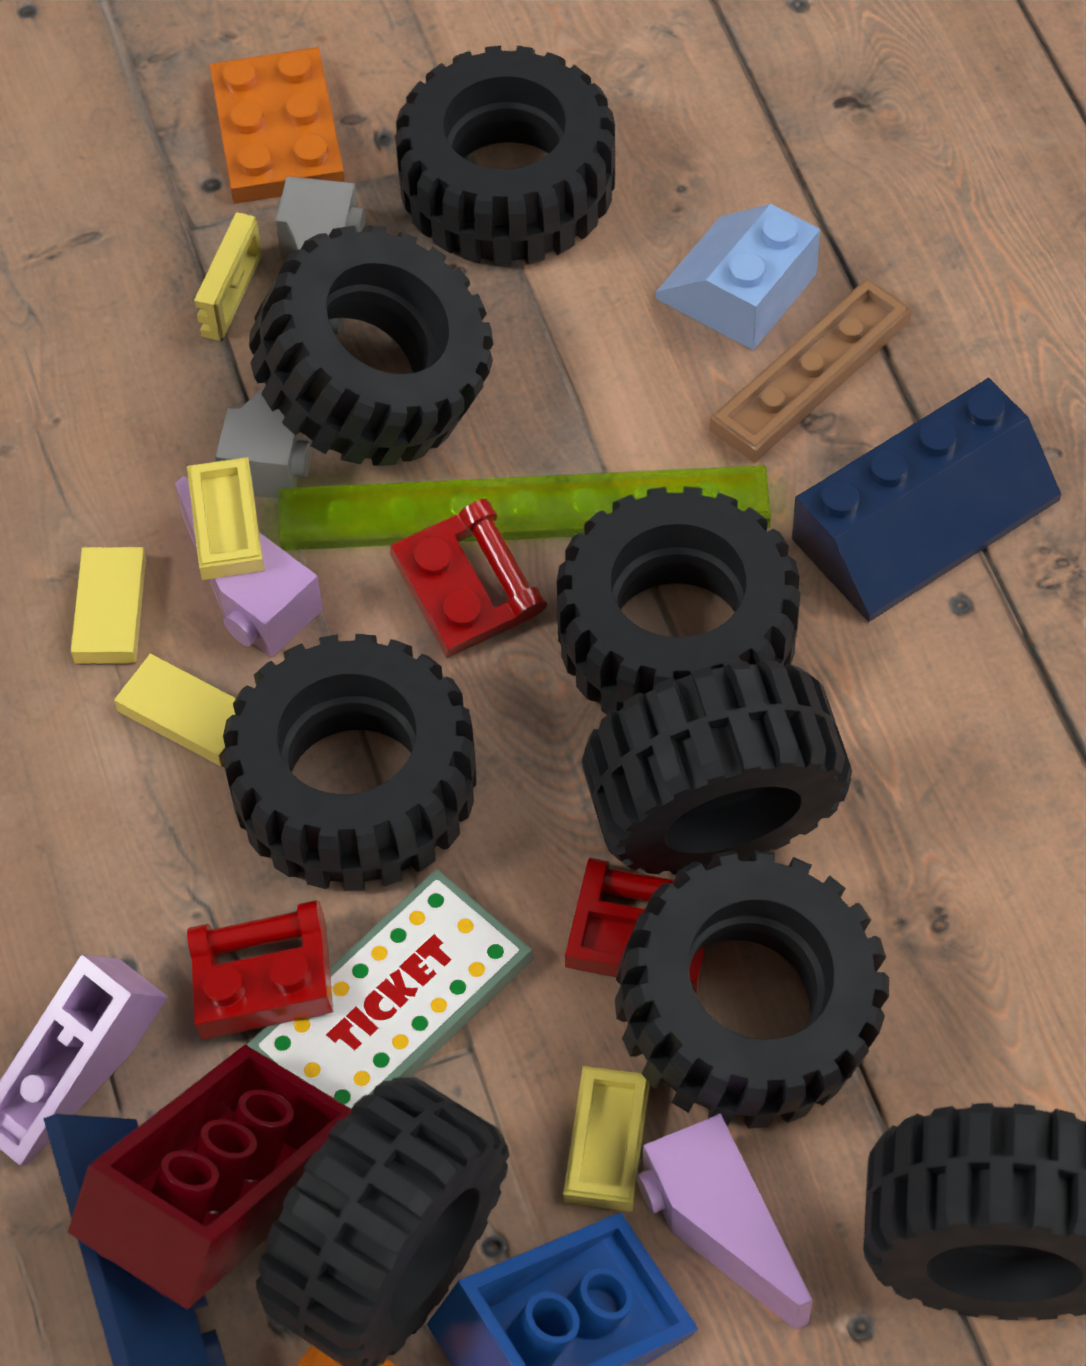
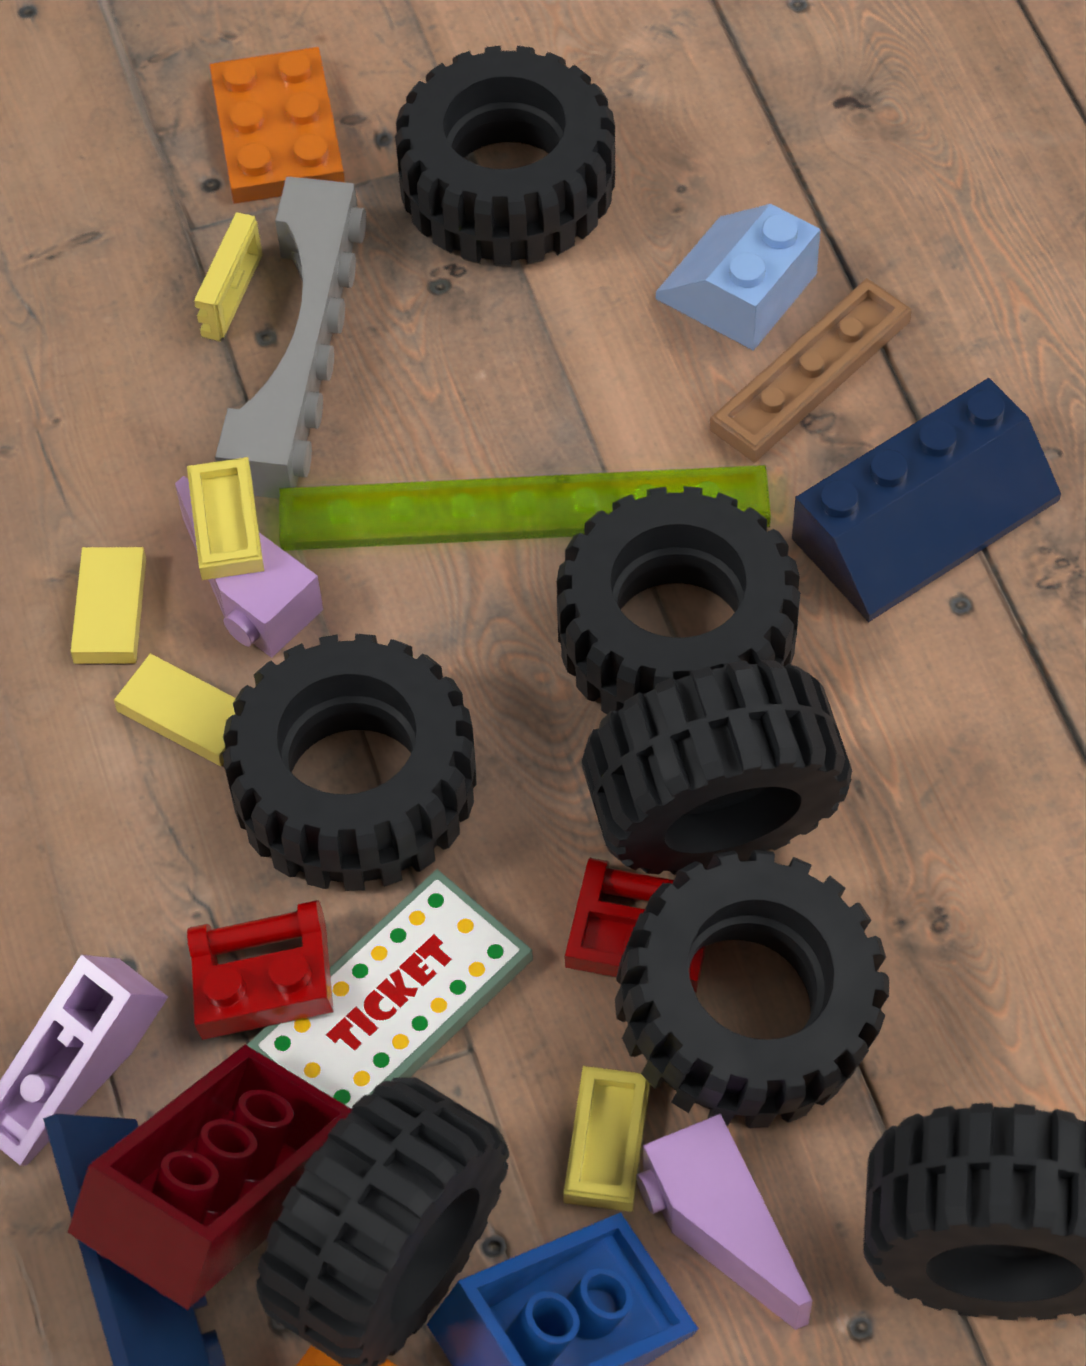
black tyre [249,226,493,466] -> none
red plate [390,499,547,658] -> none

